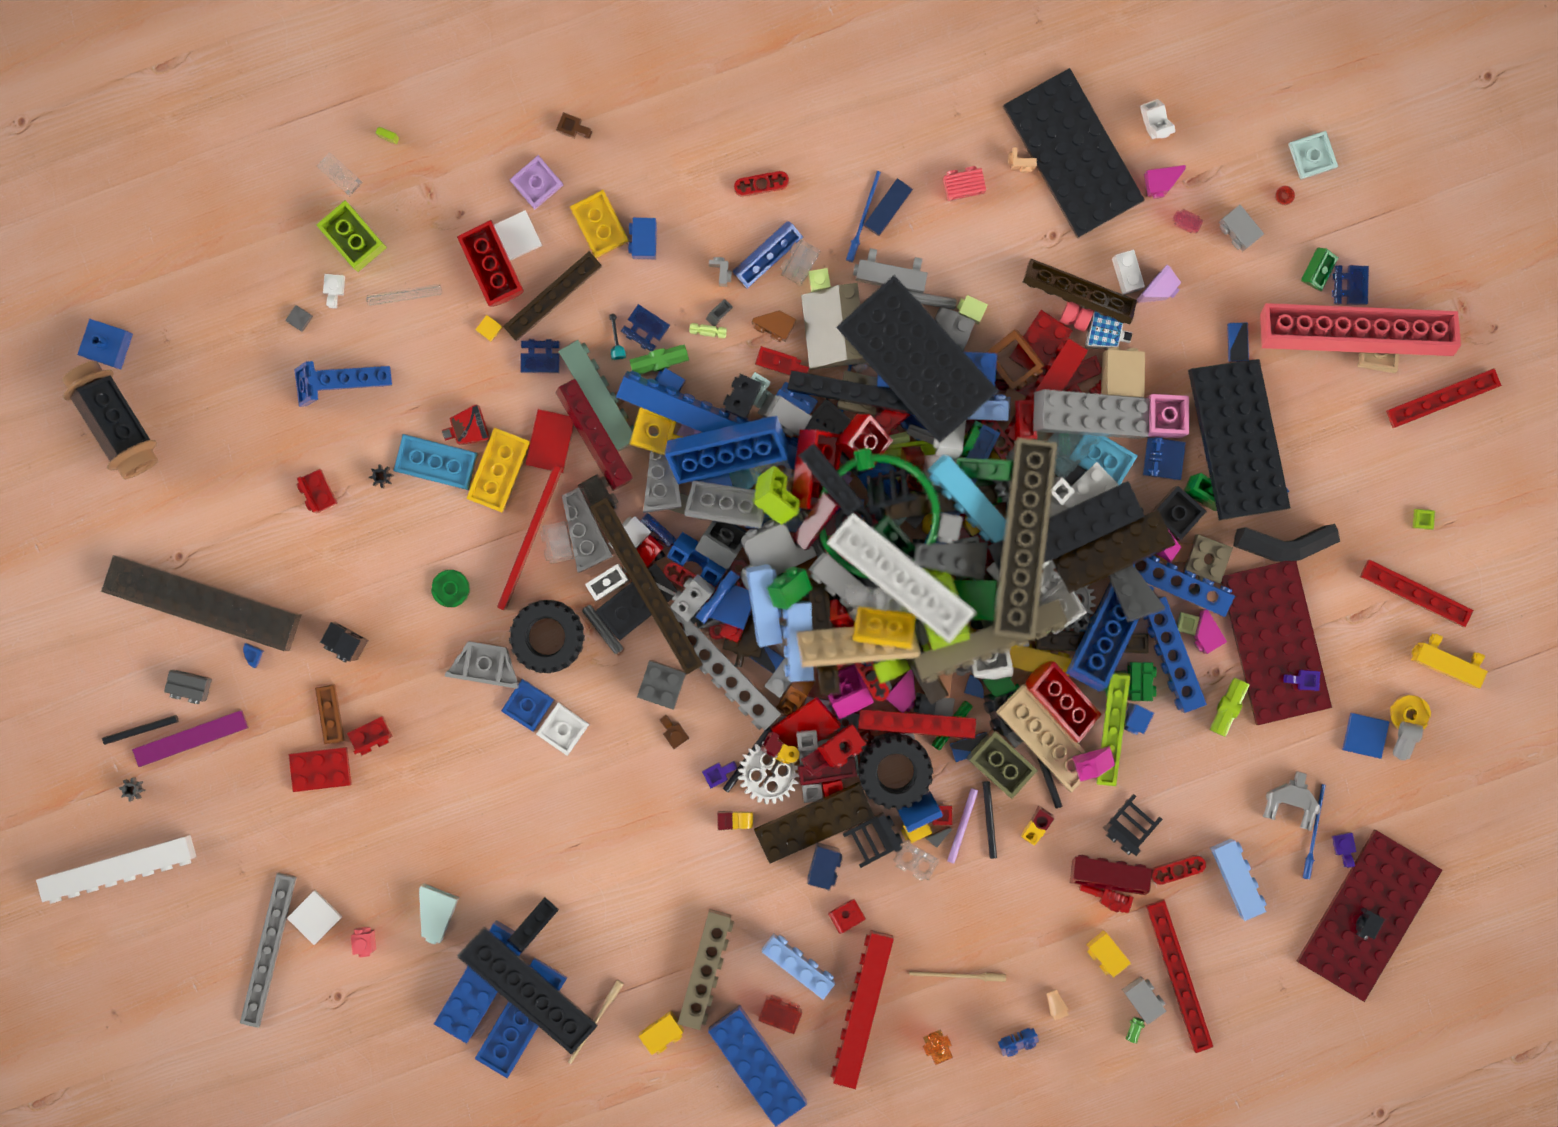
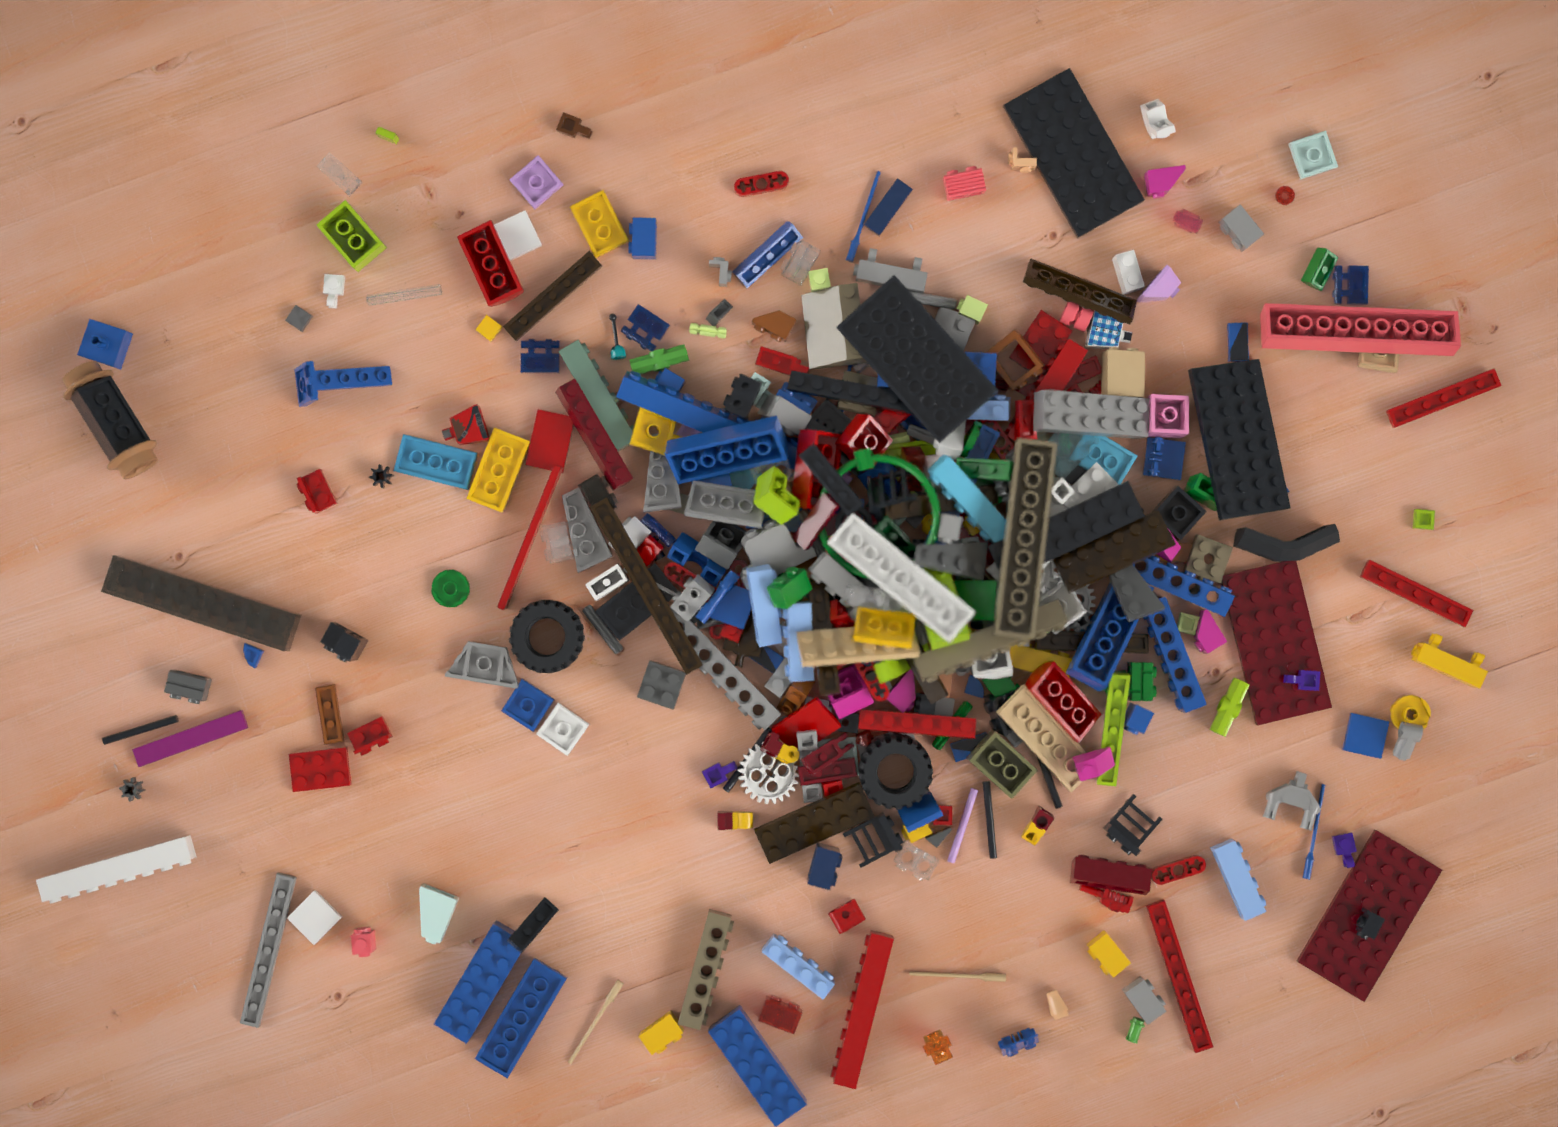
black plate [457,926,598,1055] -> none
reddish brown plate [660,715,690,749] -> none
red brick [817,725,866,768] -> none

